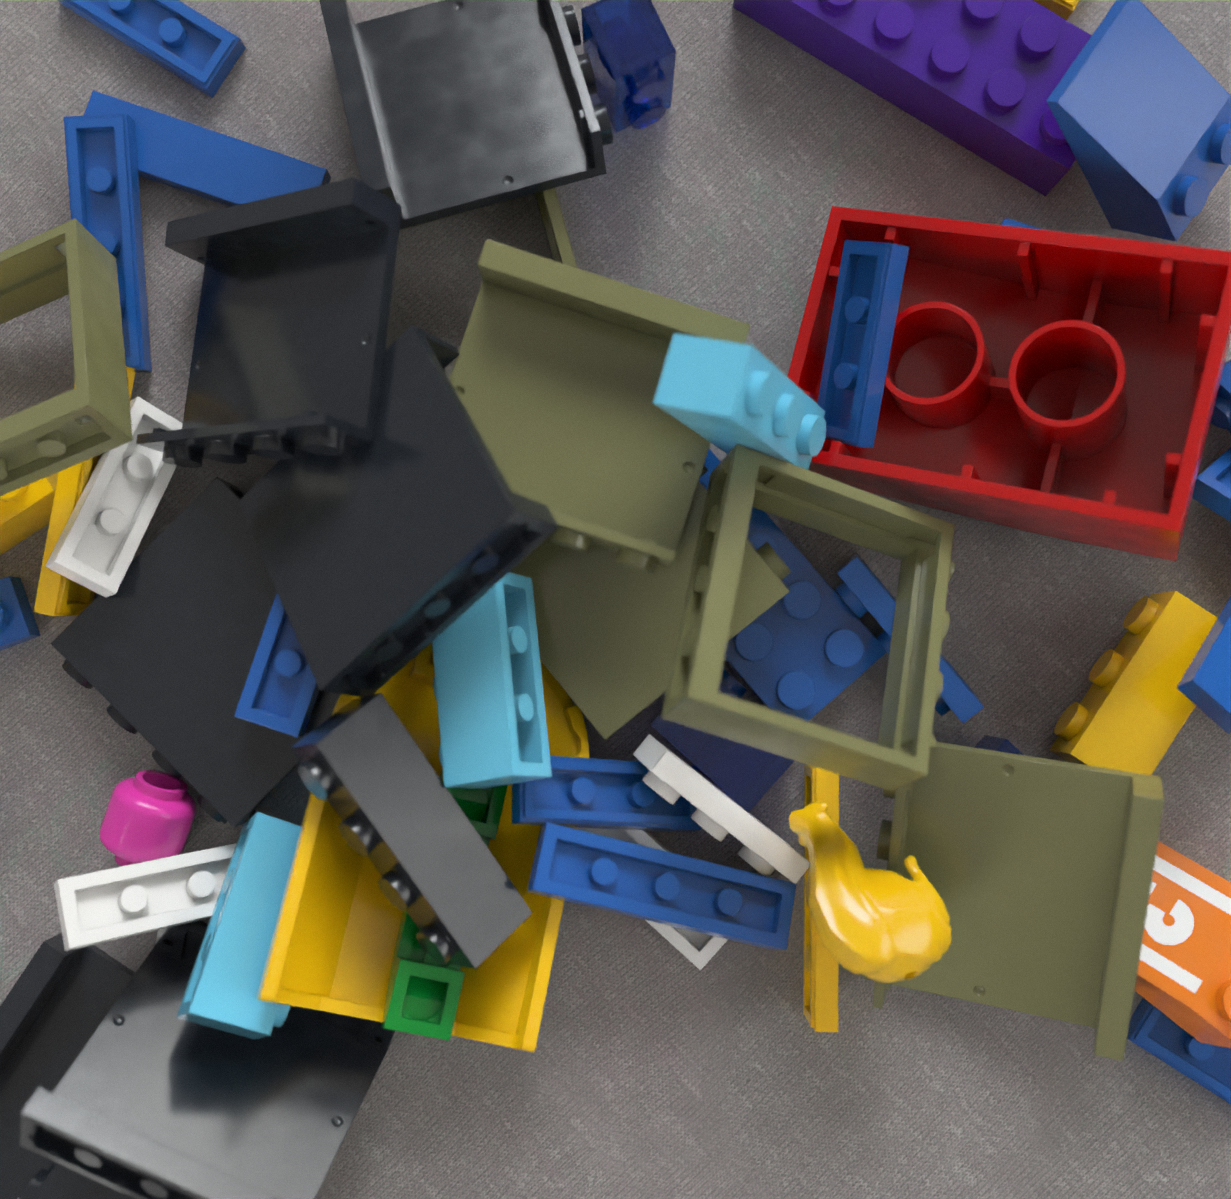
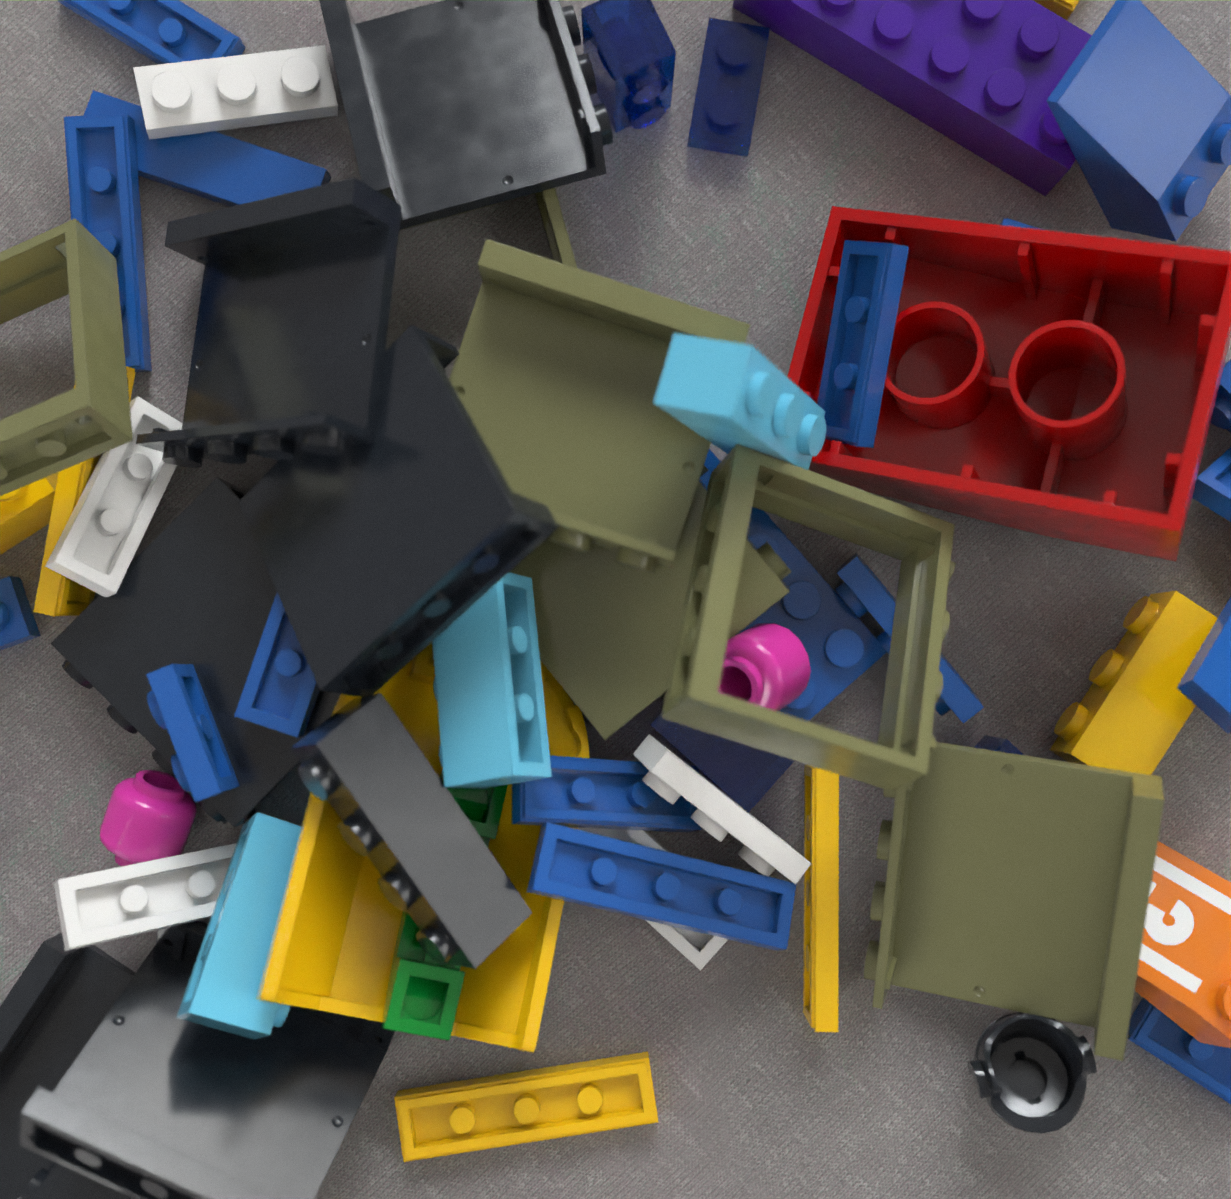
yellow piece [789,802,952,983] -> none
none -> white plate [133,45,338,140]
none -> blue plate [146,664,240,802]
none -> yellow tile [394,1051,659,1162]
none -> clear blue plate [687,18,770,157]
none -> dark pink head [718,623,811,711]
none -> black cap [968,1012,1097,1134]

